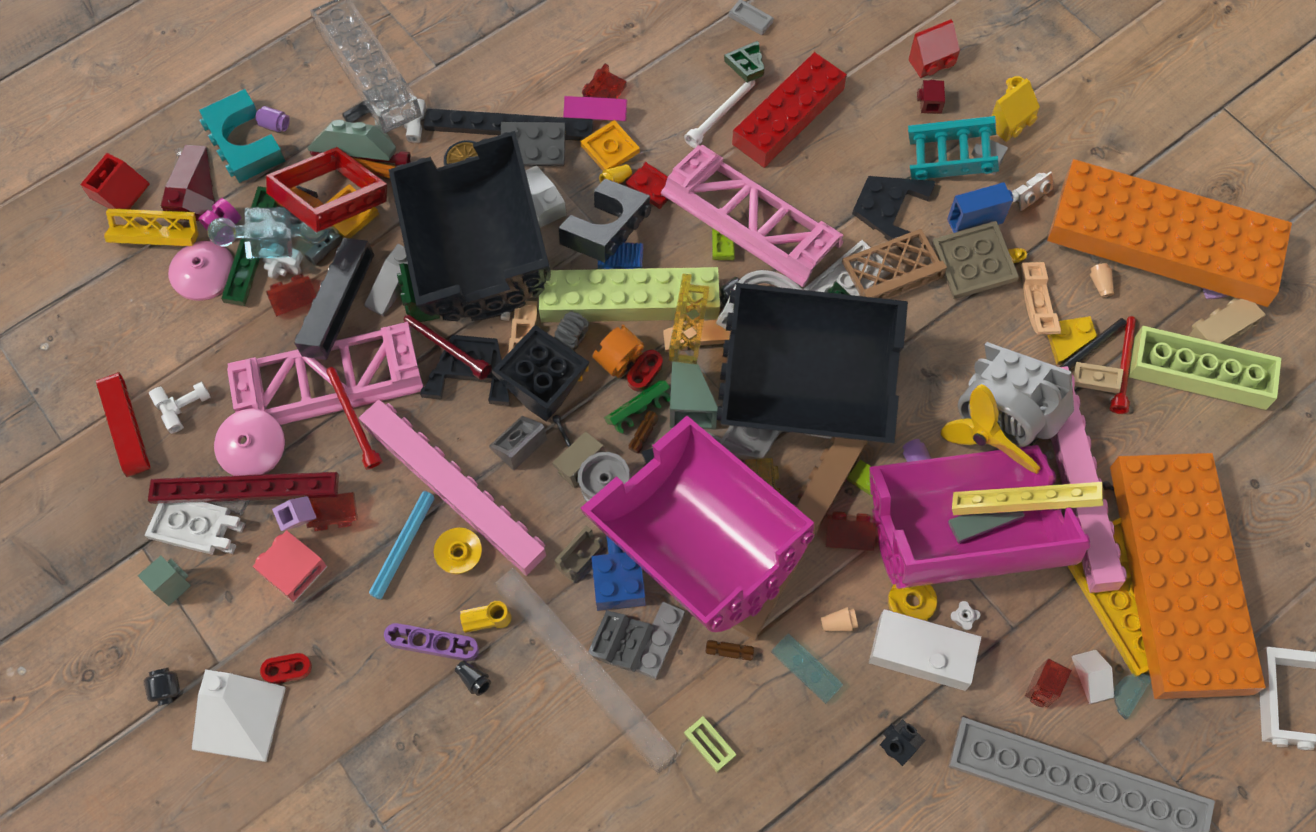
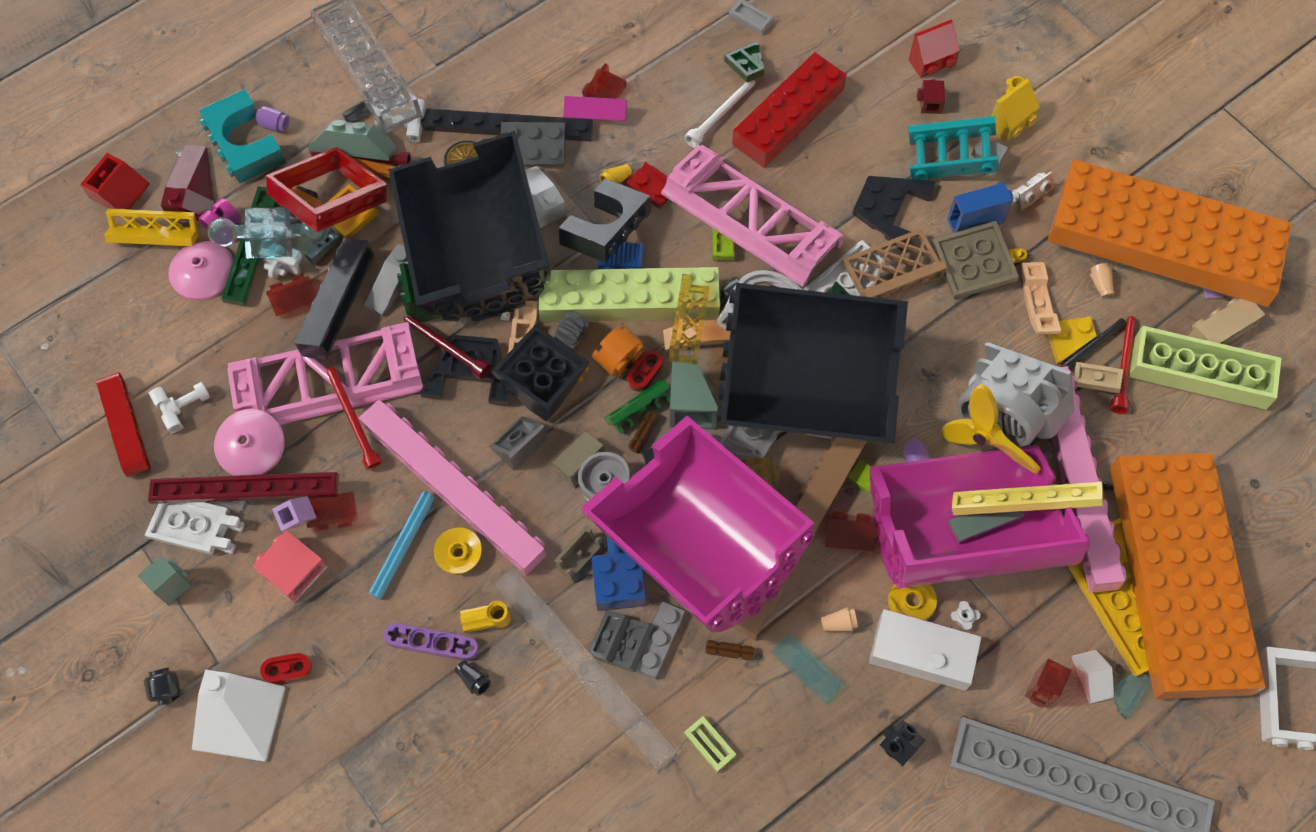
black hinge [552,415,572,448] -> none
light orange plate [581,120,640,171] -> none

